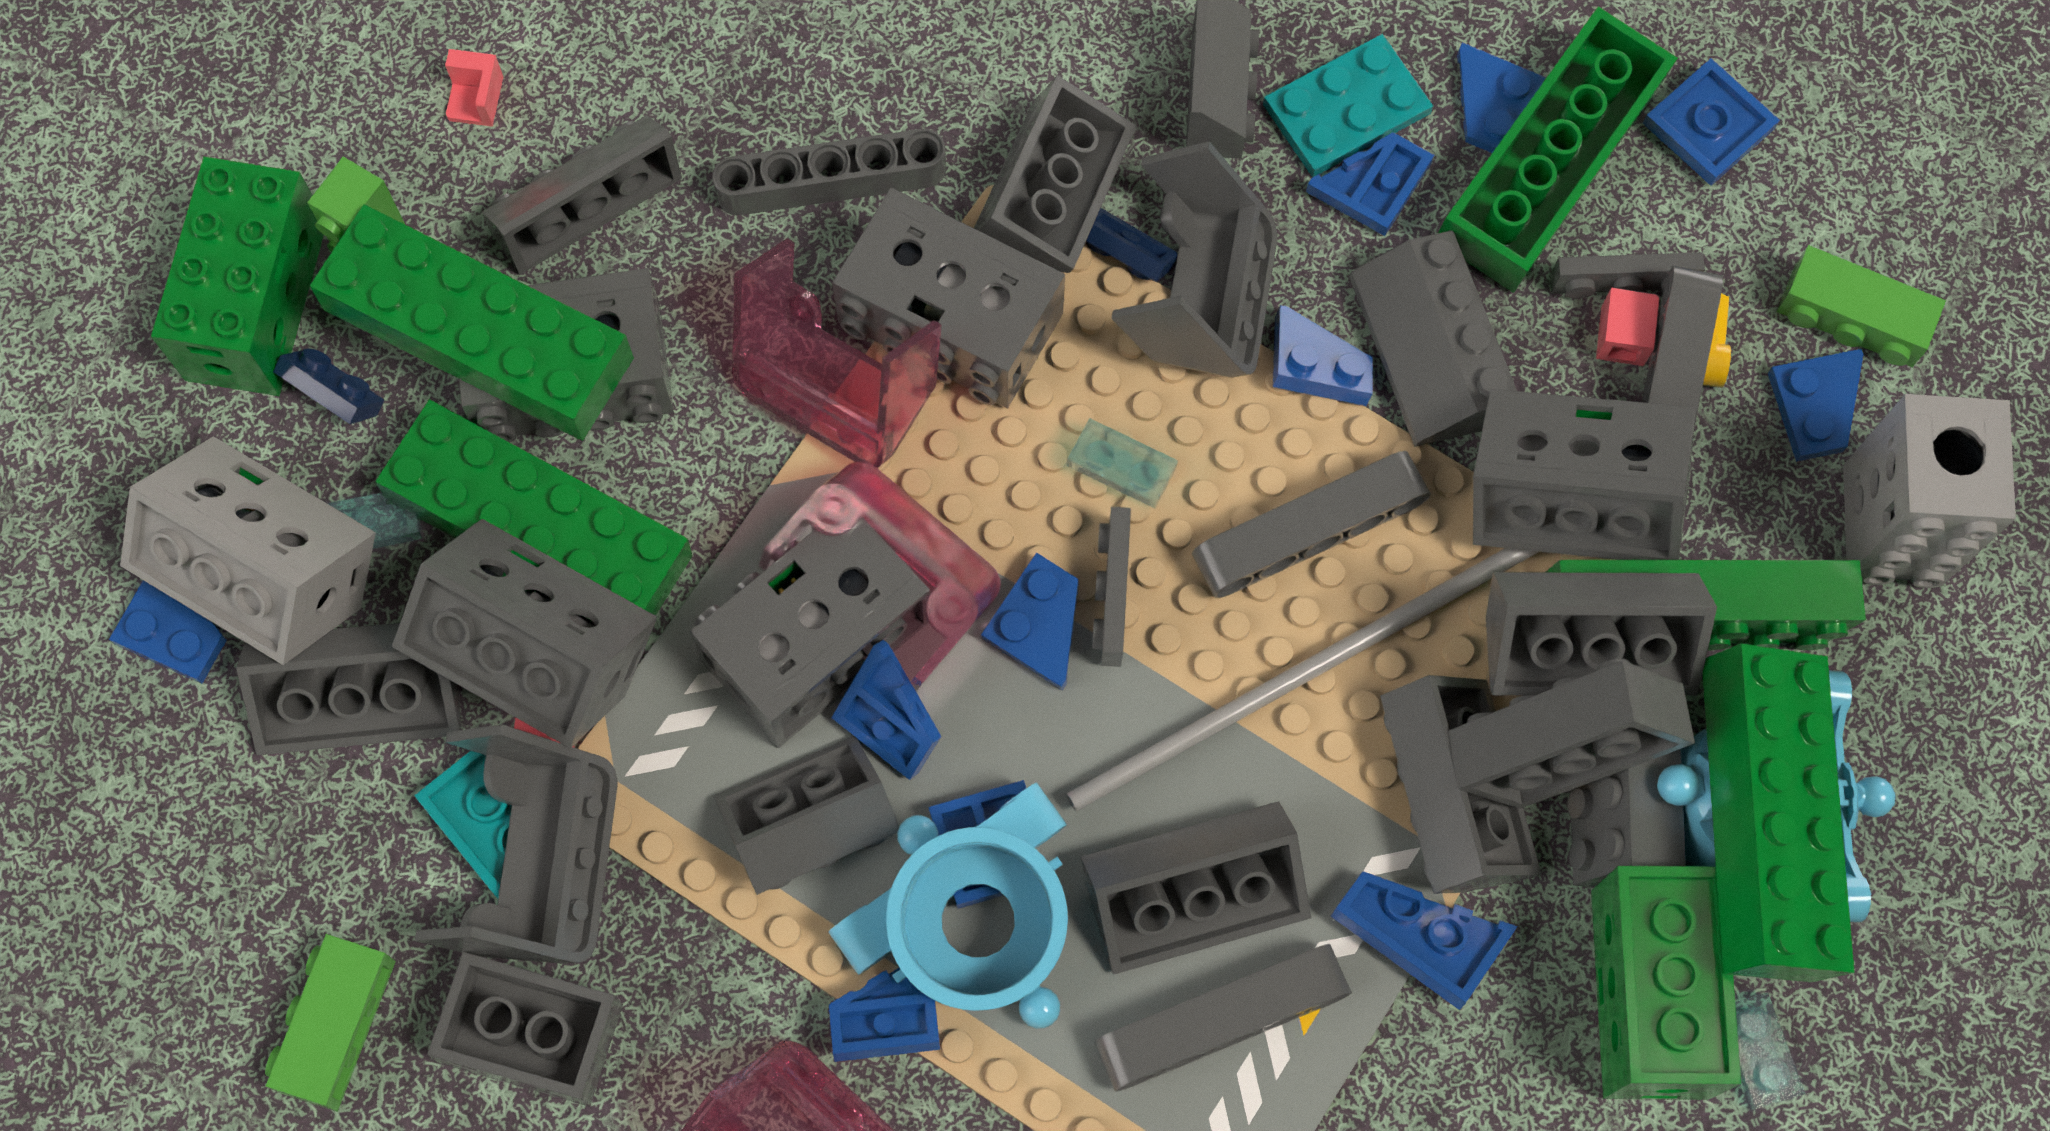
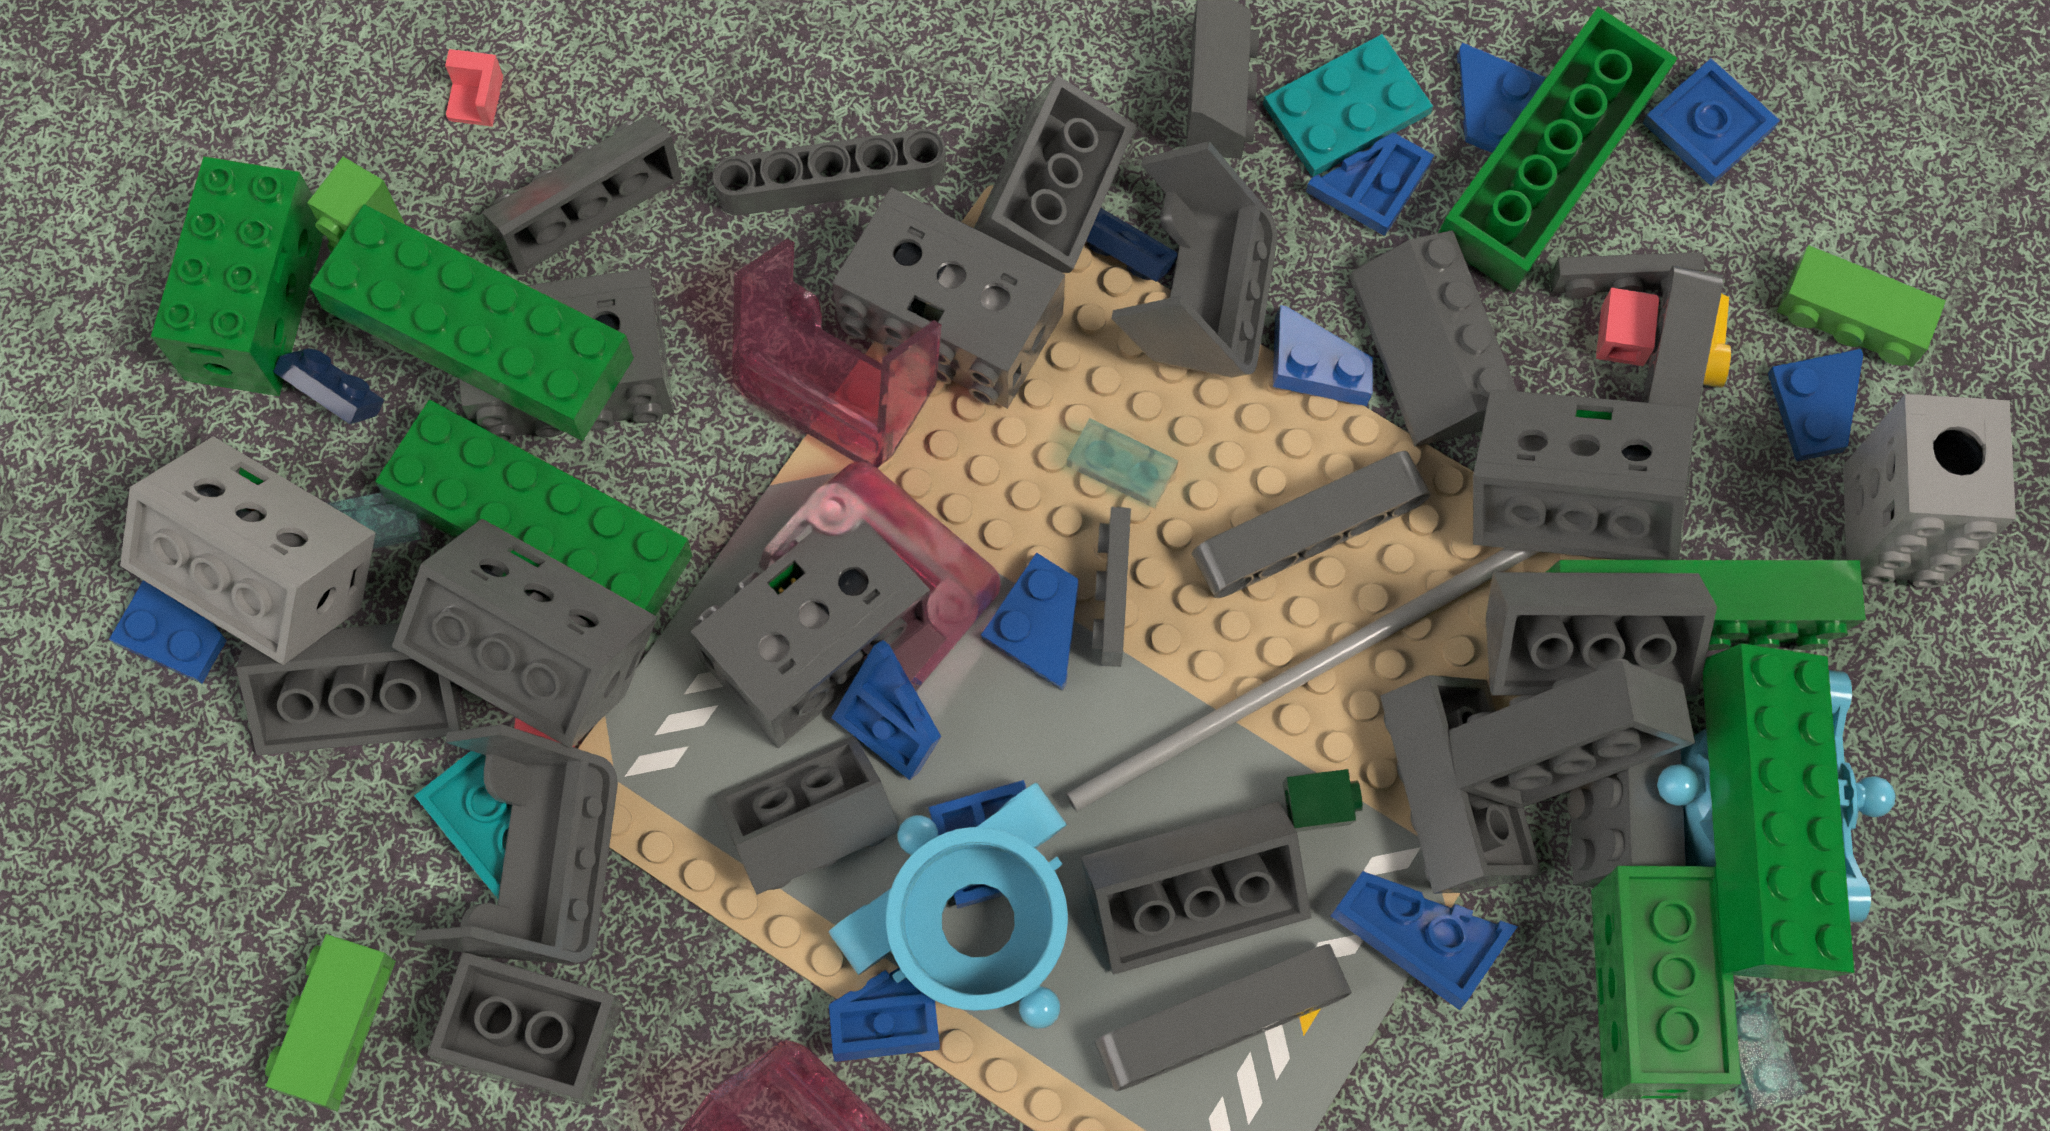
none -> dark green brick [1282,769,1363,832]

